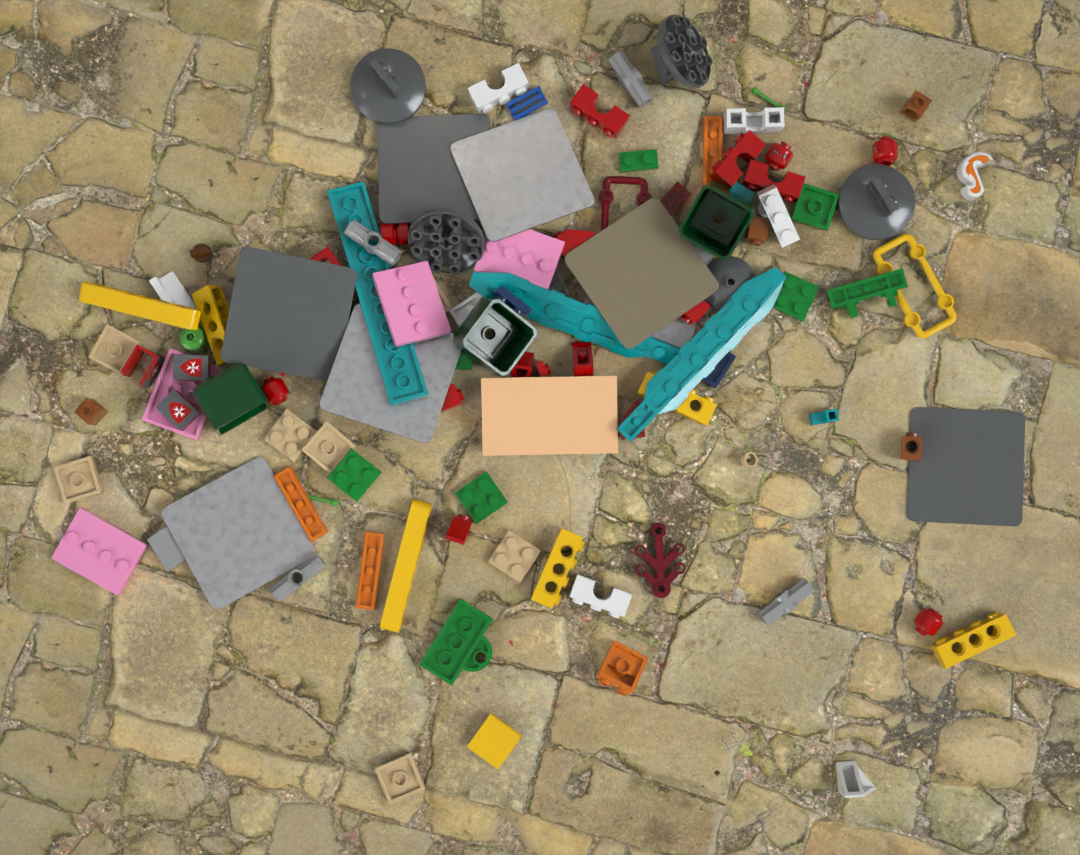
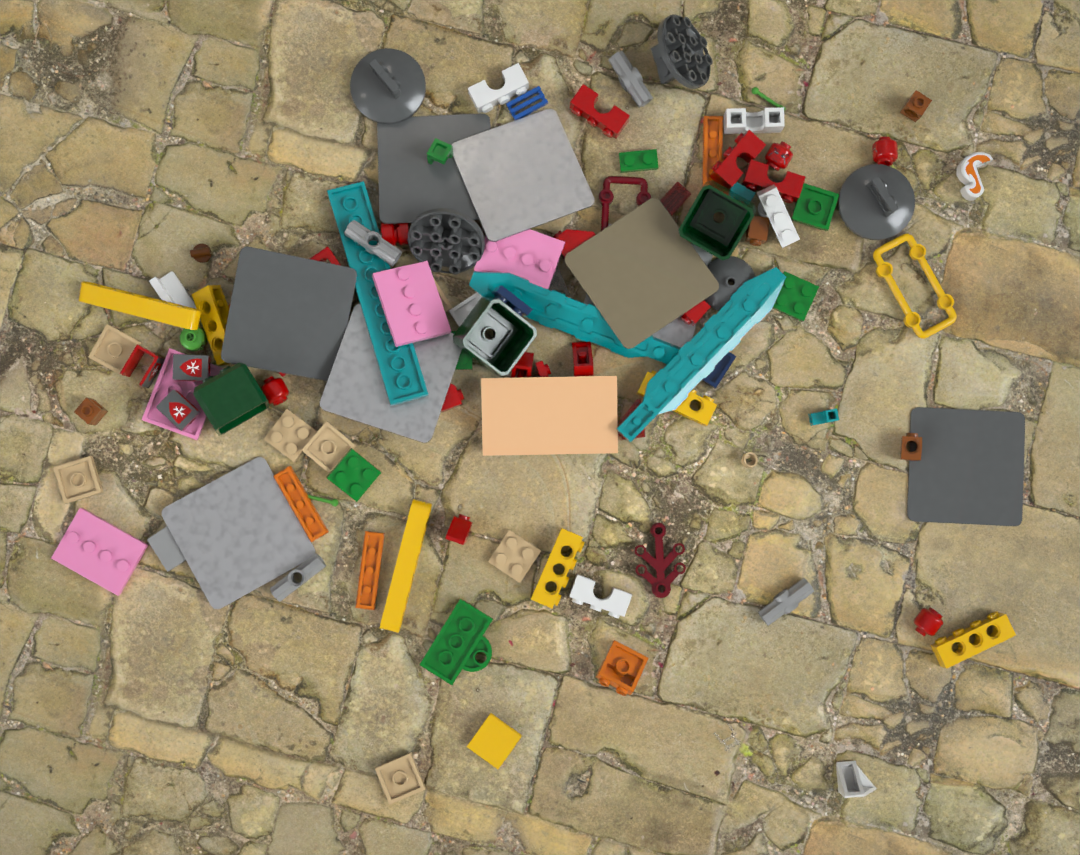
green plate [455,471,508,524] -> none
green hinge [827,268,908,319] -> none
none -> green panel [427,138,453,165]

